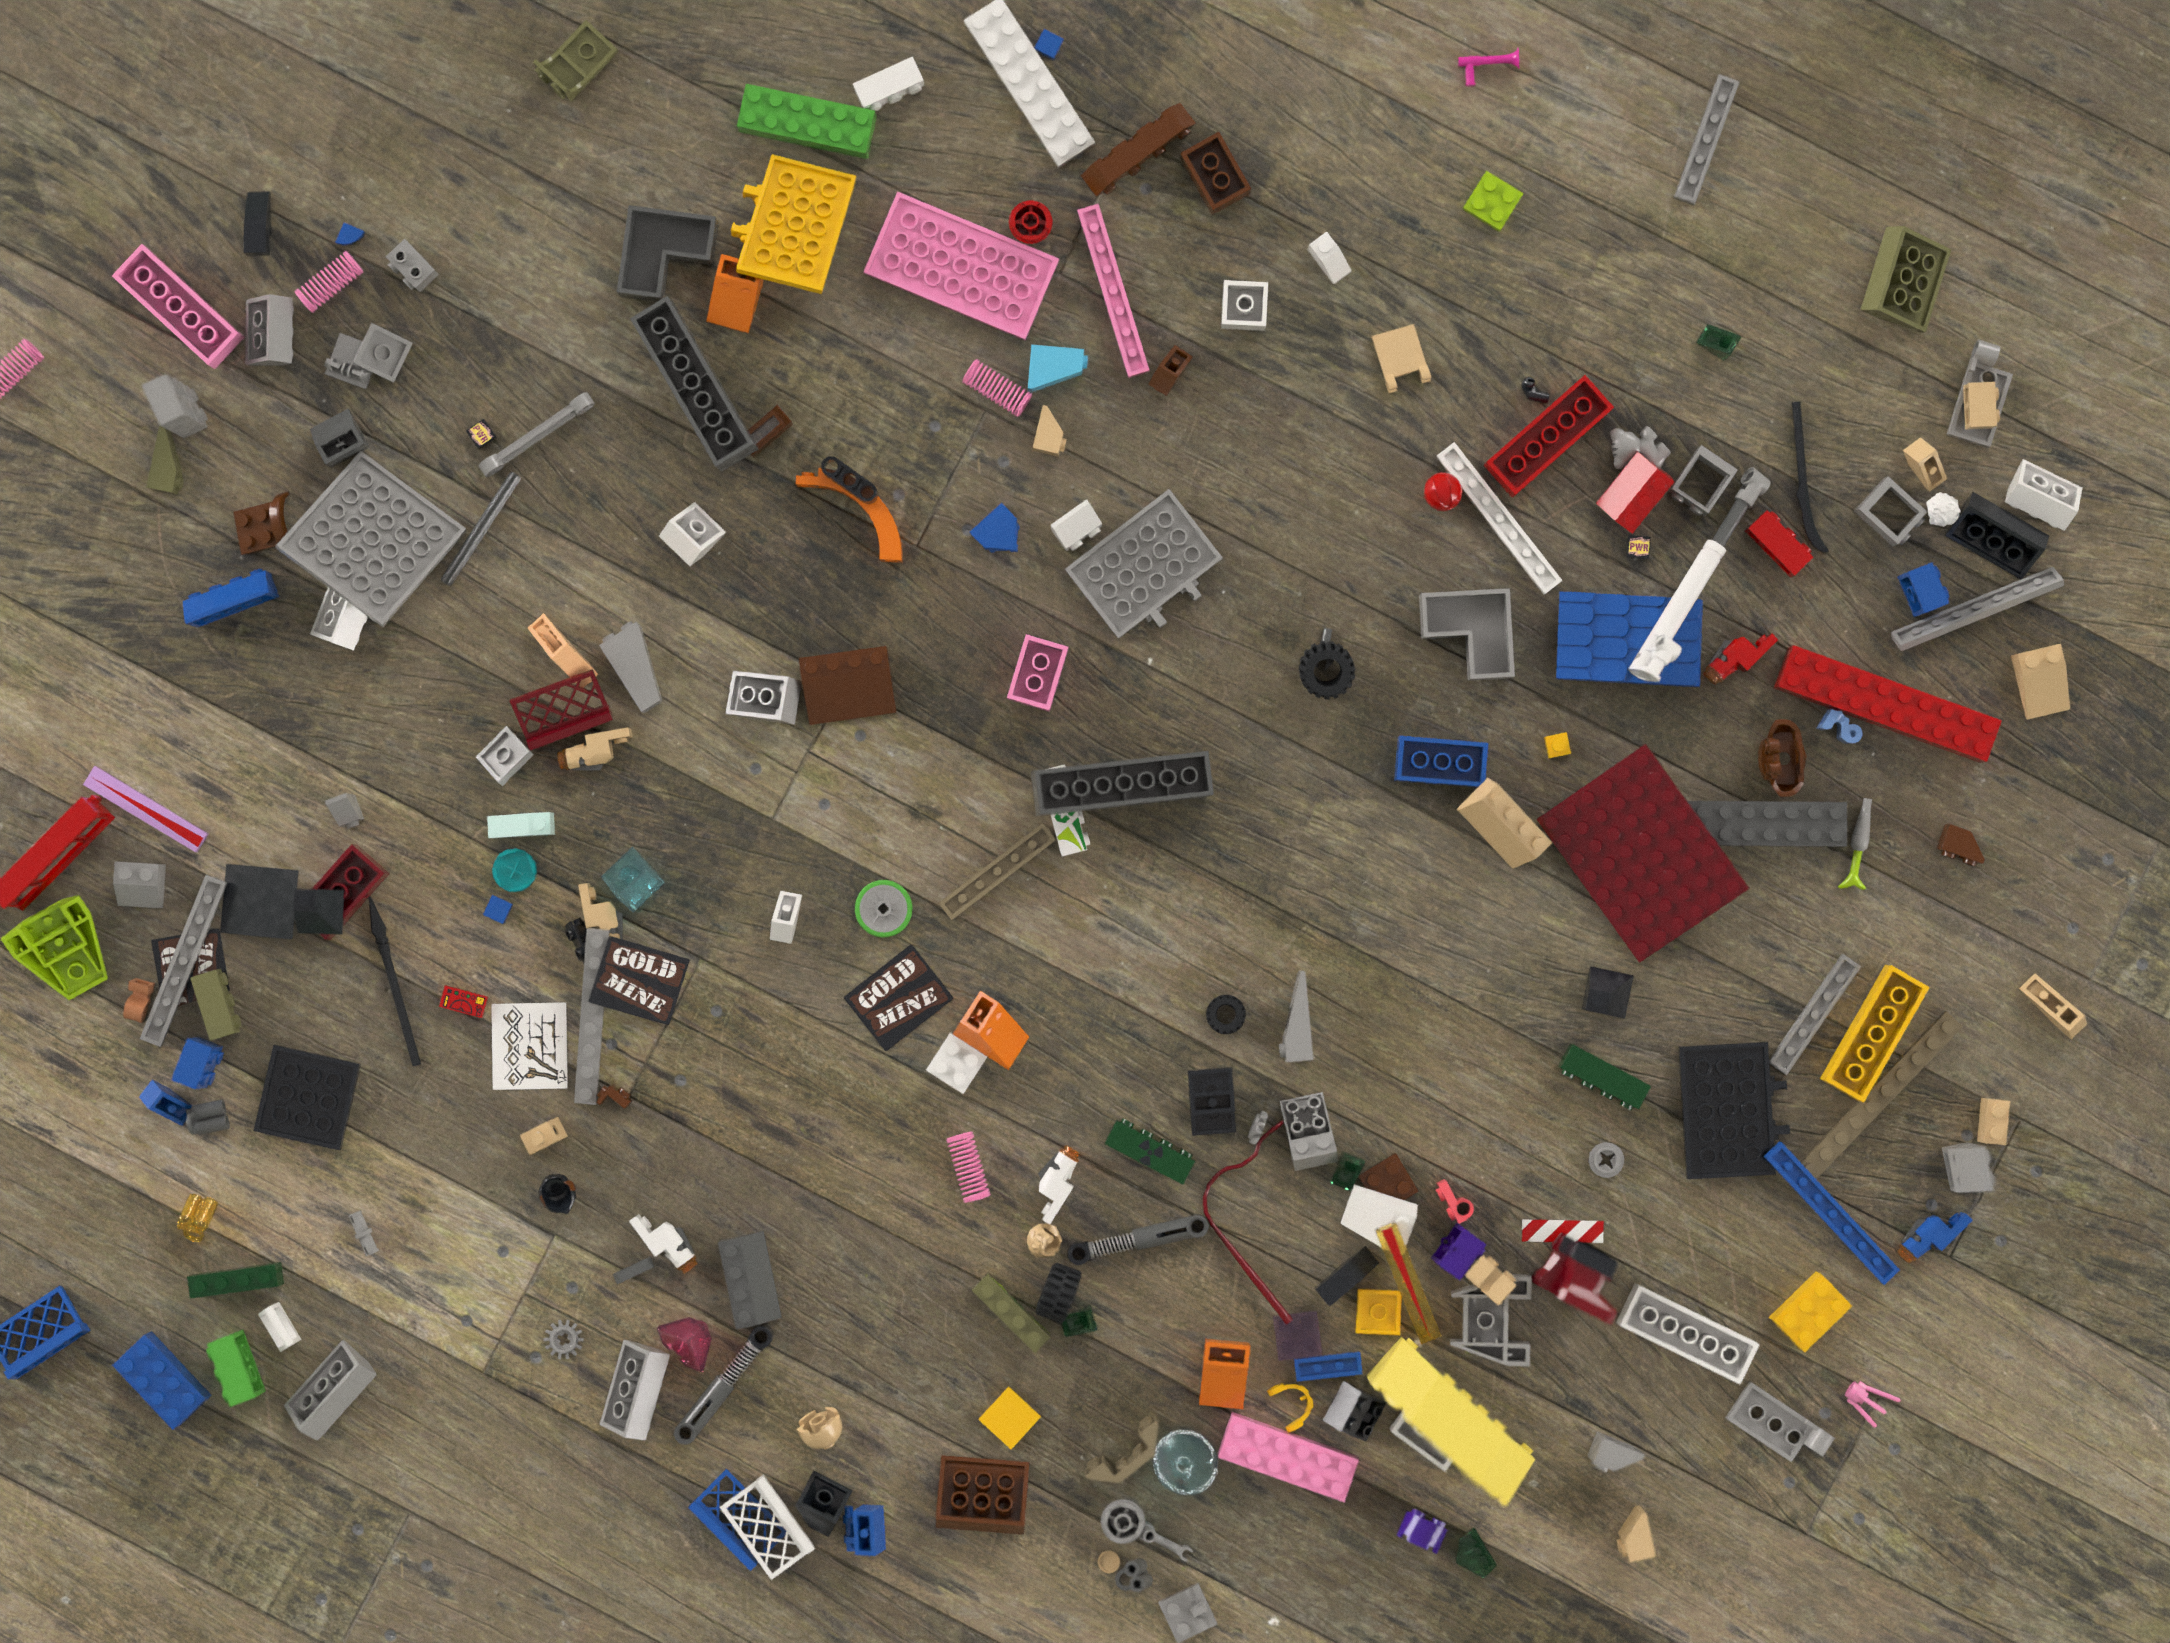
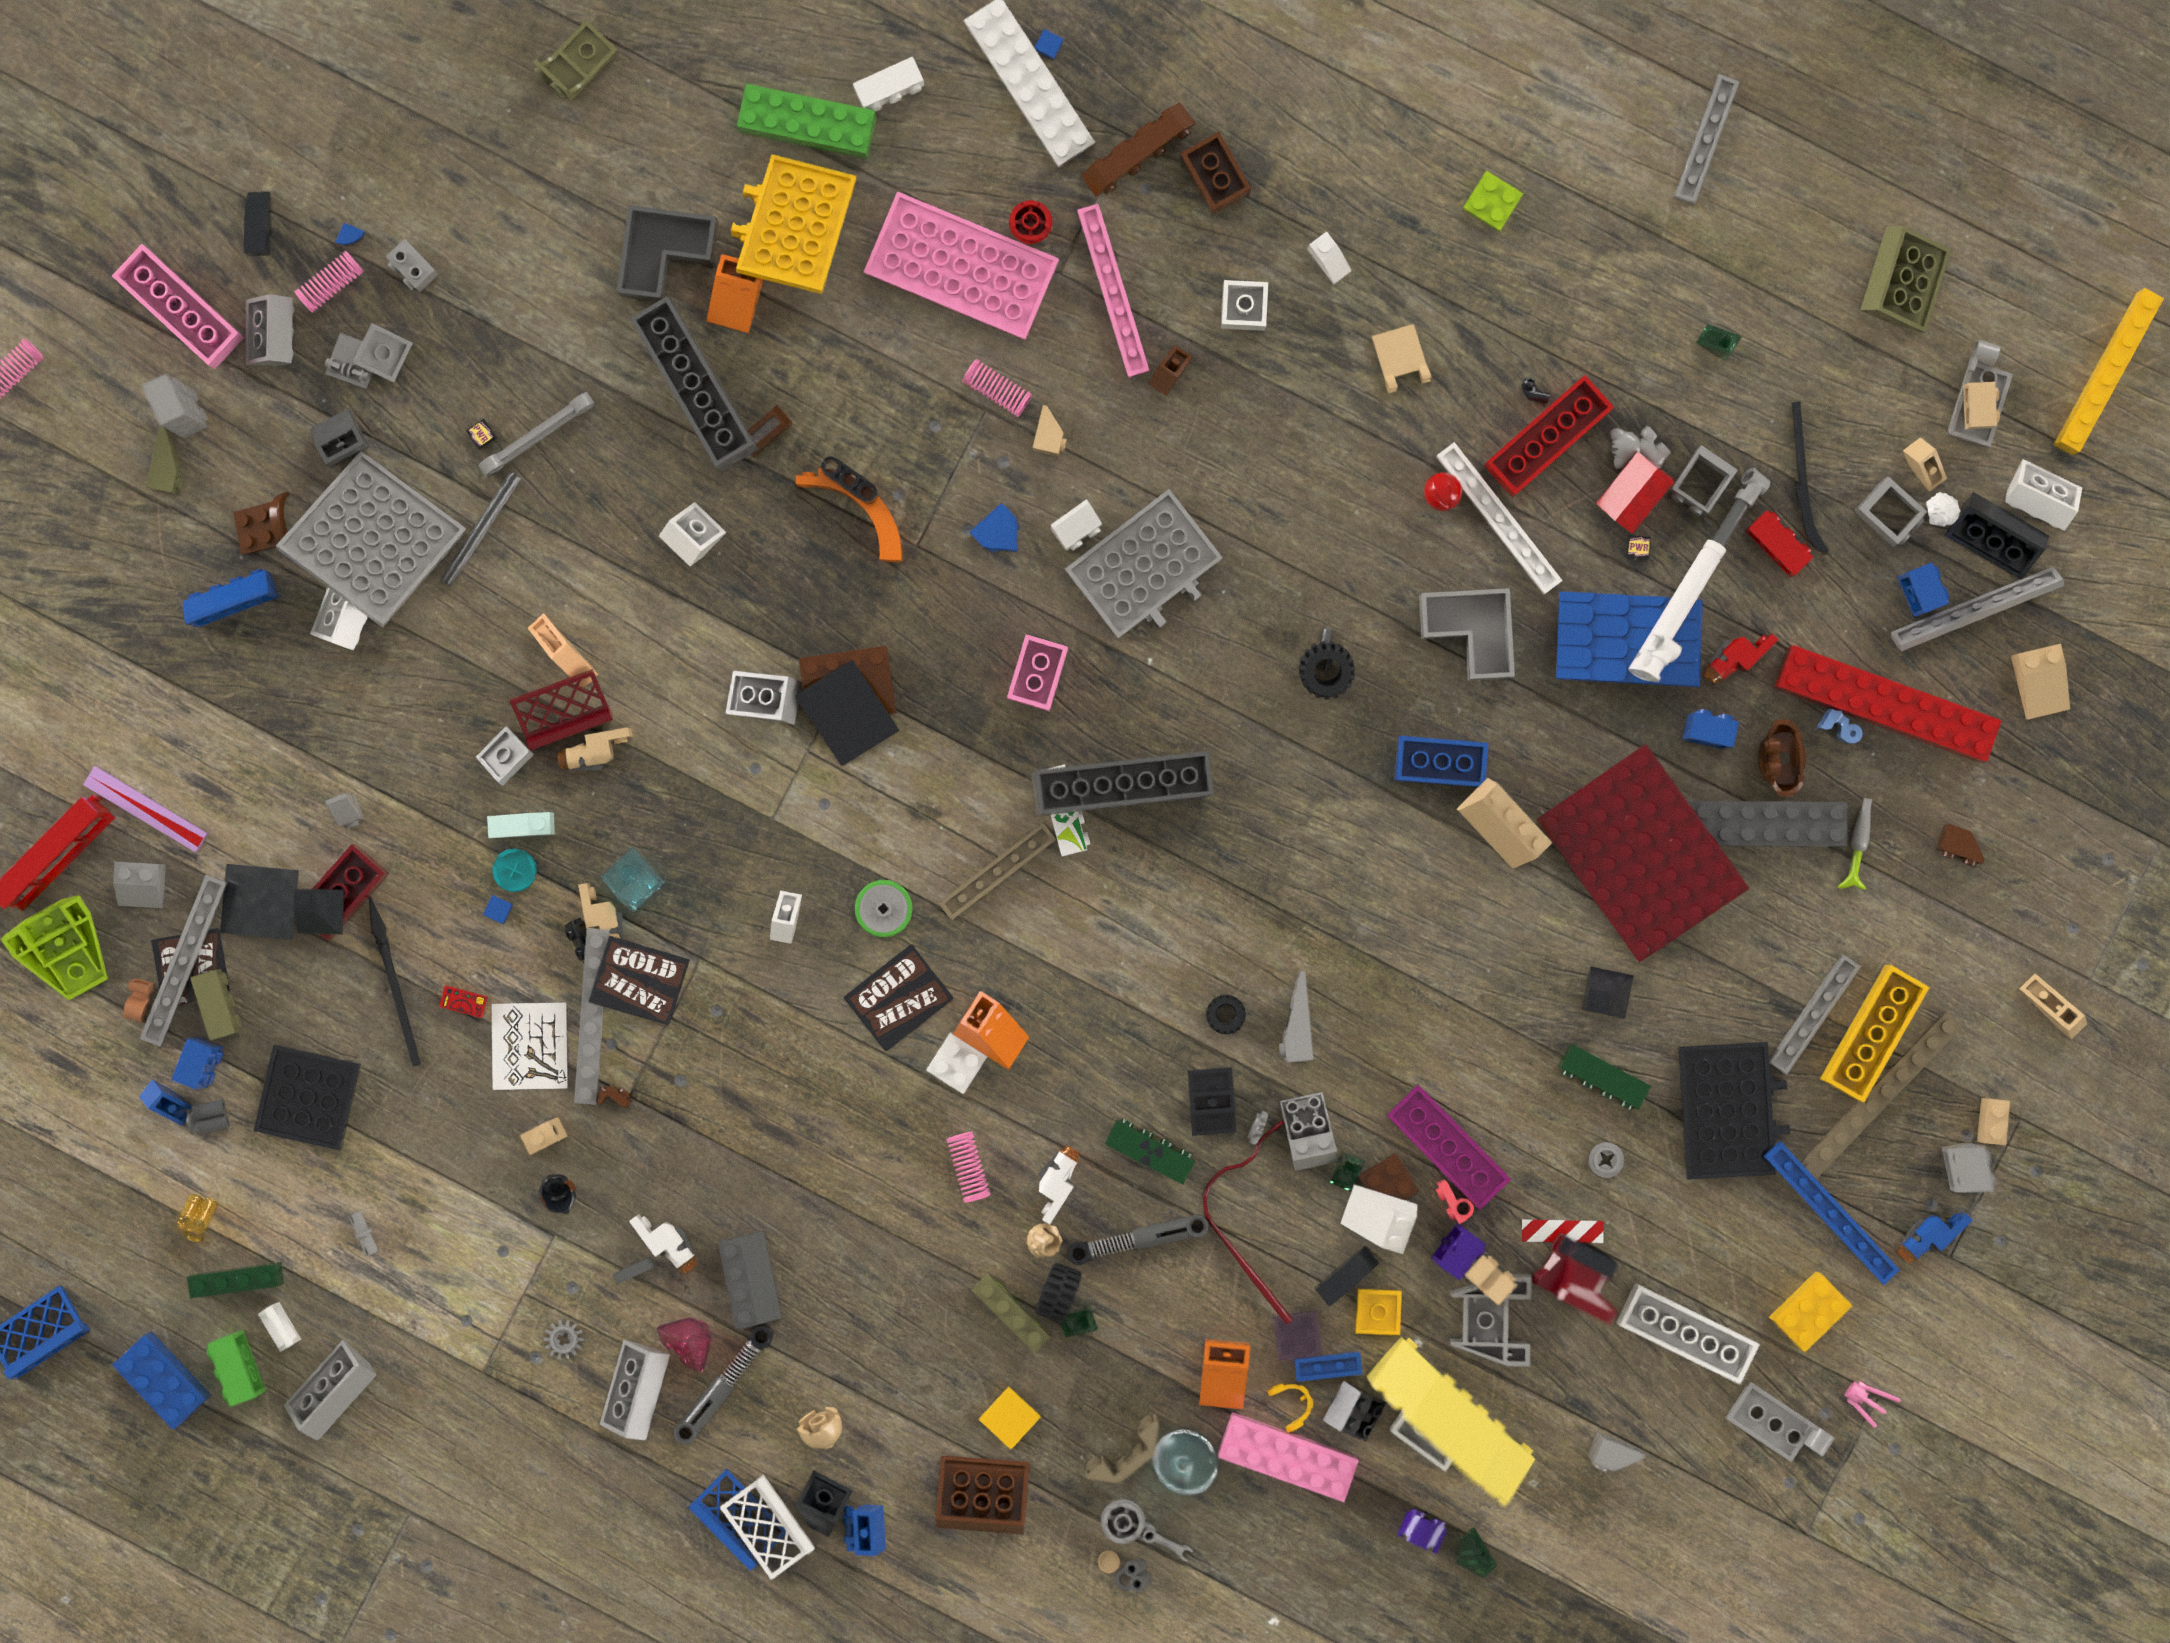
light grey slope [599,621,663,713] -> none
medium azure slope [1028,345,1088,392] -> none
light grey hinge [1158,1583,1217,1643] -> none
clear yellow tile [1375,1221,1441,1345] -> none
dark pink piece [1458,47,1519,86] -> none
yellow plate [1544,732,1571,758] -> none
tan slope [1616,1505,1656,1562] -> none
none -> black sticker [795,660,899,766]
none -> magenta plate [1387,1084,1511,1210]
none -> blue brick [1682,709,1739,750]
none -> yellow brick [2053,288,2164,456]

